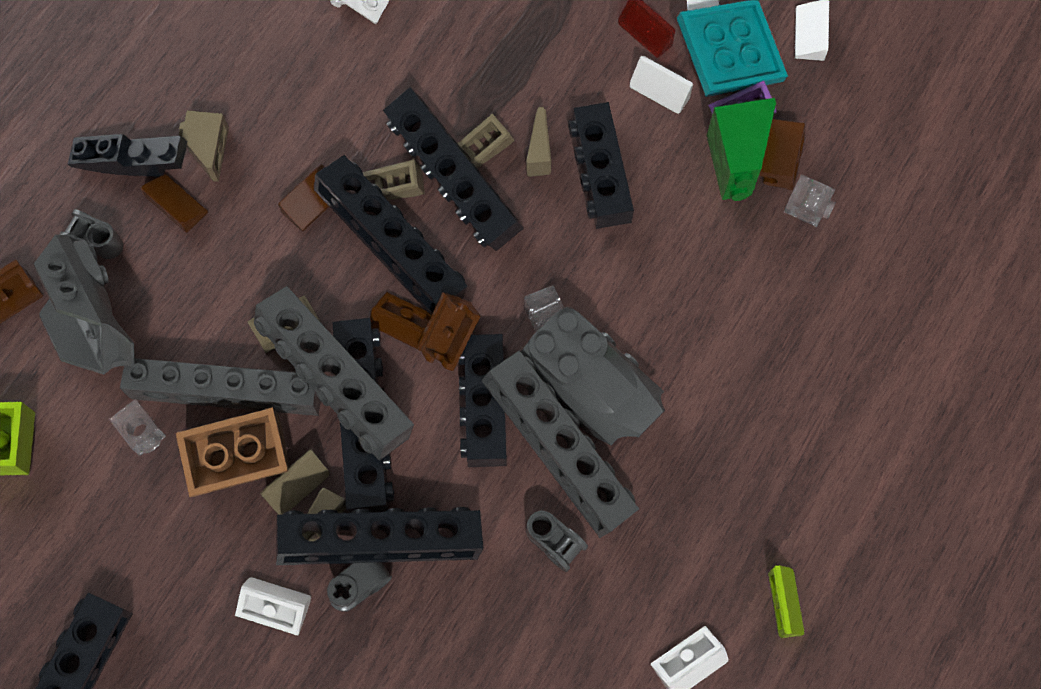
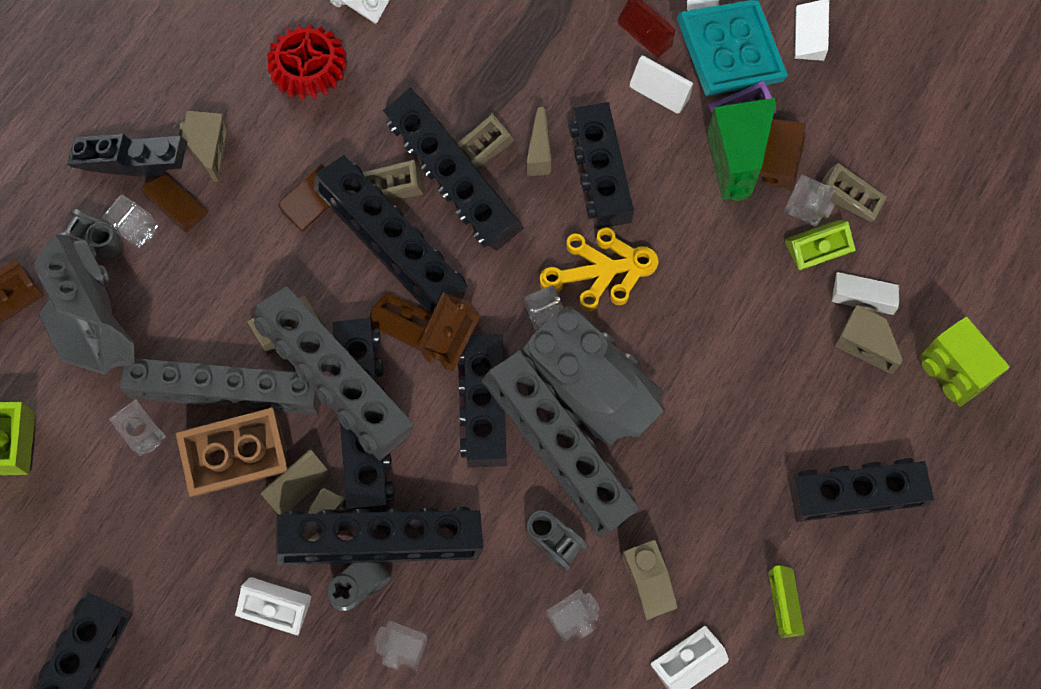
none -> clear brick [102,194,158,249]
none -> red gear [267,23,347,101]
none -> clear brick [373,620,429,671]
none -> yellow plant [540,228,658,311]
none -> clear brick [546,588,600,643]
none -> dark tan slope [621,540,677,621]
none -> lime slope [785,220,856,271]
none -> black brick [789,458,934,522]
none -> dark tan slope [816,163,887,222]
none -> white slope [831,272,899,315]
none -> dark tan slope [835,305,903,375]
none -> lime brick [919,316,1010,407]

